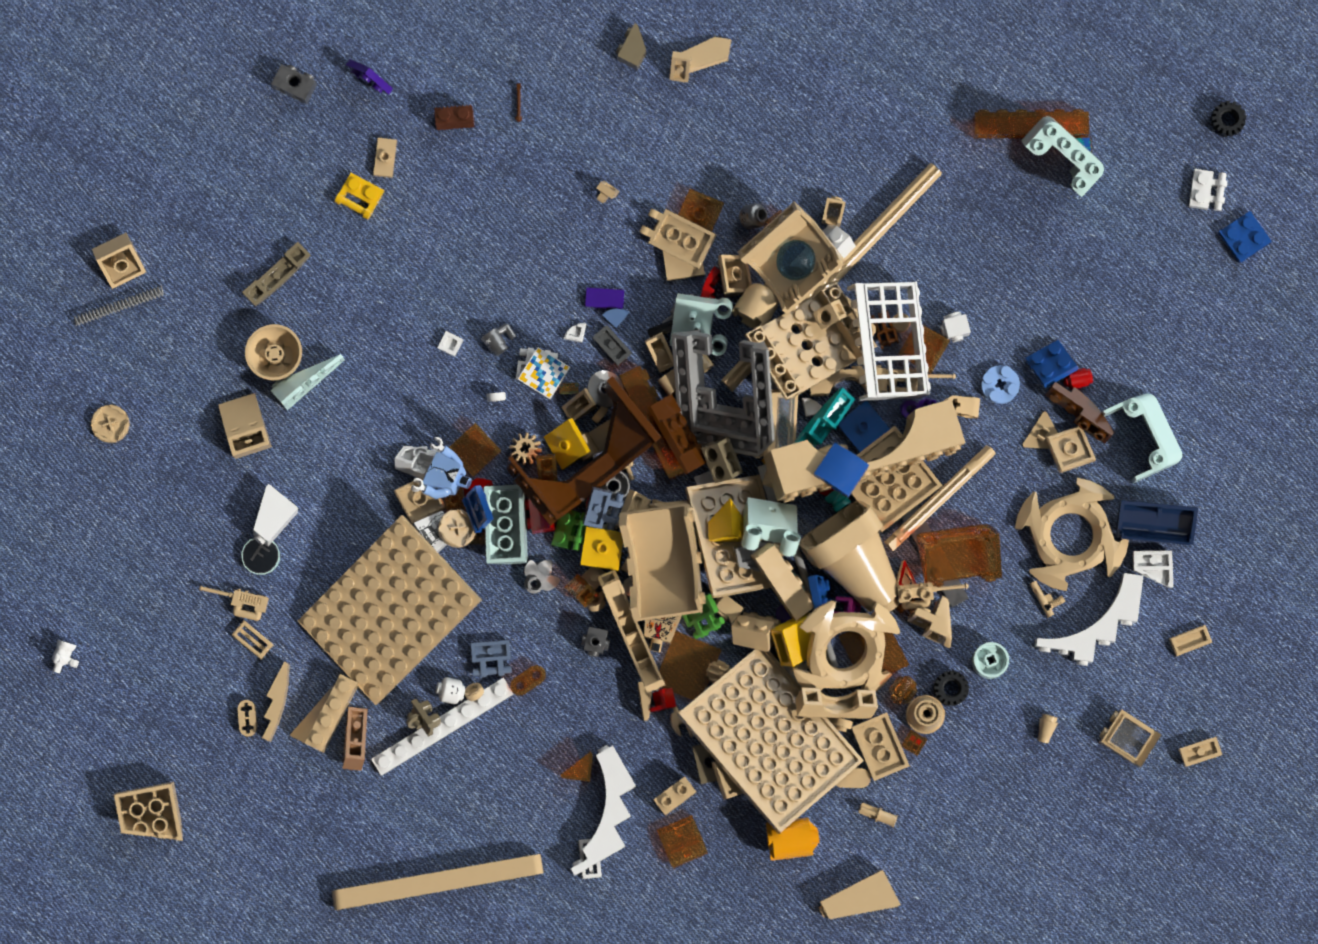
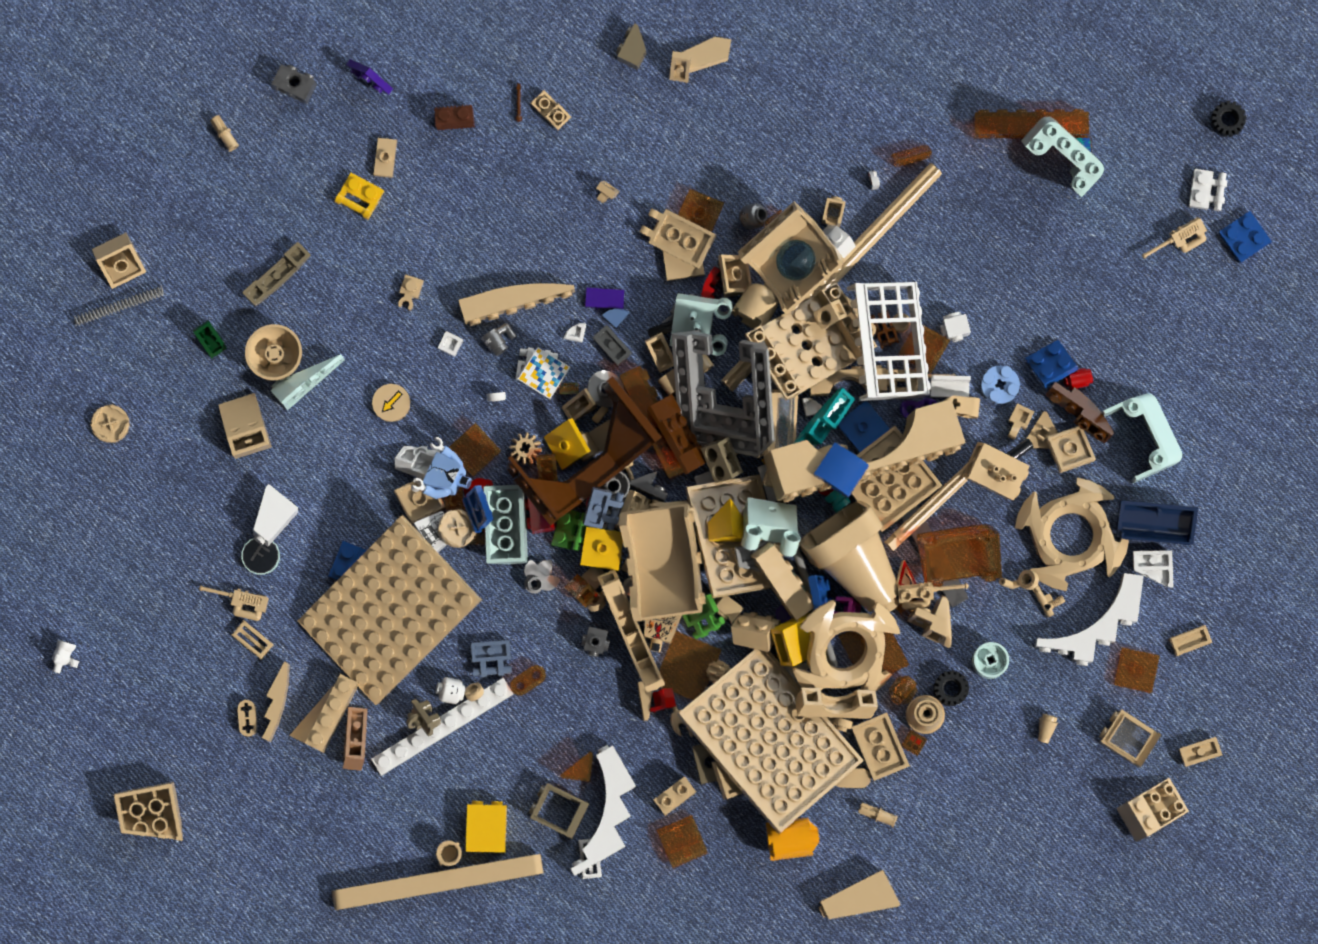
none -> dark green slope [192,320,227,359]
none -> tan axle [210,115,239,152]
none -> blue plate [328,541,367,580]
none -> tan tile [372,384,410,422]
none -> tan plate [398,275,424,311]
none -> tan piece [436,841,462,866]
none -> tan slope [459,284,575,326]
none -> yellow brick [466,801,507,853]
none -> dark tan window [529,783,589,839]
none -> tan slope [530,90,571,130]
none -> flat silver slope [630,471,668,502]
none -> white tile [868,171,880,190]
none -> clear orange slope [891,145,932,167]
none -> white panel [930,375,971,398]
none -> tan piece [962,439,1034,501]
none -> tan plate [999,570,1039,590]
none -> tan plate [1007,403,1034,440]
none -> clear orange plate [1114,647,1160,694]
none -> tan slope [1116,778,1189,842]
none -> tan piece [1142,217,1207,258]

